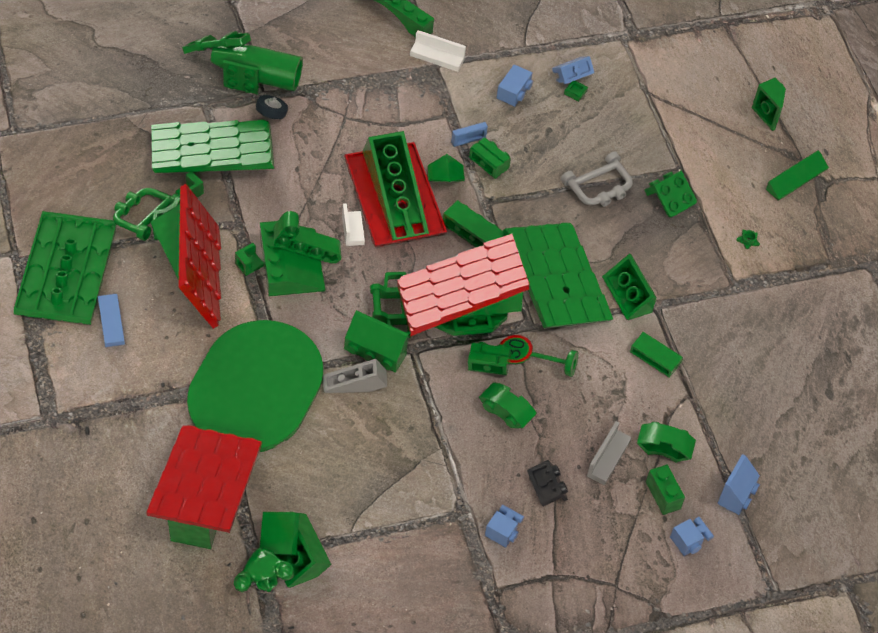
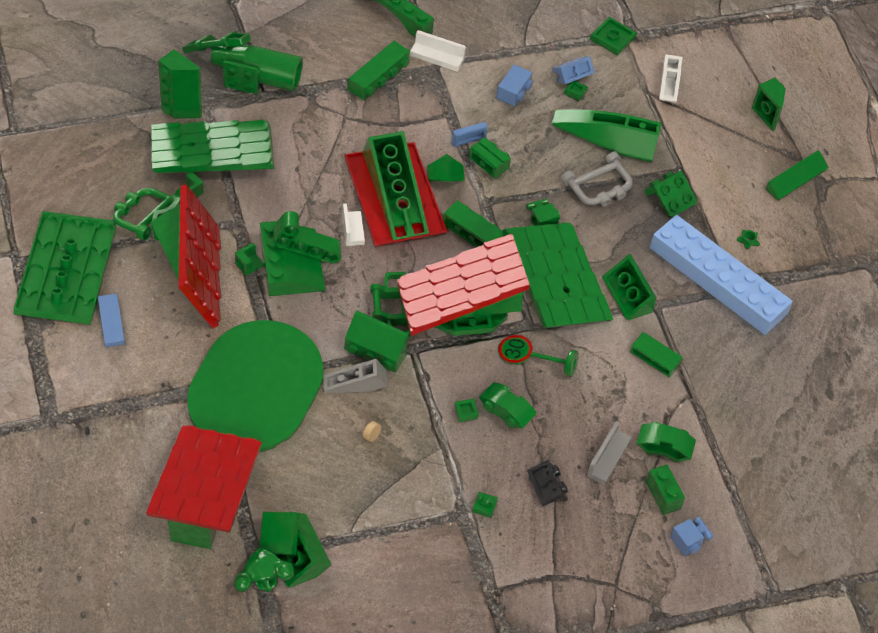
black wheel [256,95,288,120] -> none
green brick [468,342,511,376] -> none
medium blue brick [485,505,524,548] -> none
medium blue slope [718,454,760,515] -> none
none -> green slope [158,49,202,119]
none -> green brick [348,40,410,101]
none -> tan piece [363,421,381,442]
none -> green plate [454,398,479,422]
none -> green tile [472,492,498,518]
none -> green brick [526,198,560,226]
none -> green wedge [552,109,662,163]
none -> green tile [590,17,637,56]
none -> light blue brick [650,214,793,335]
none -> white slope [659,54,683,103]

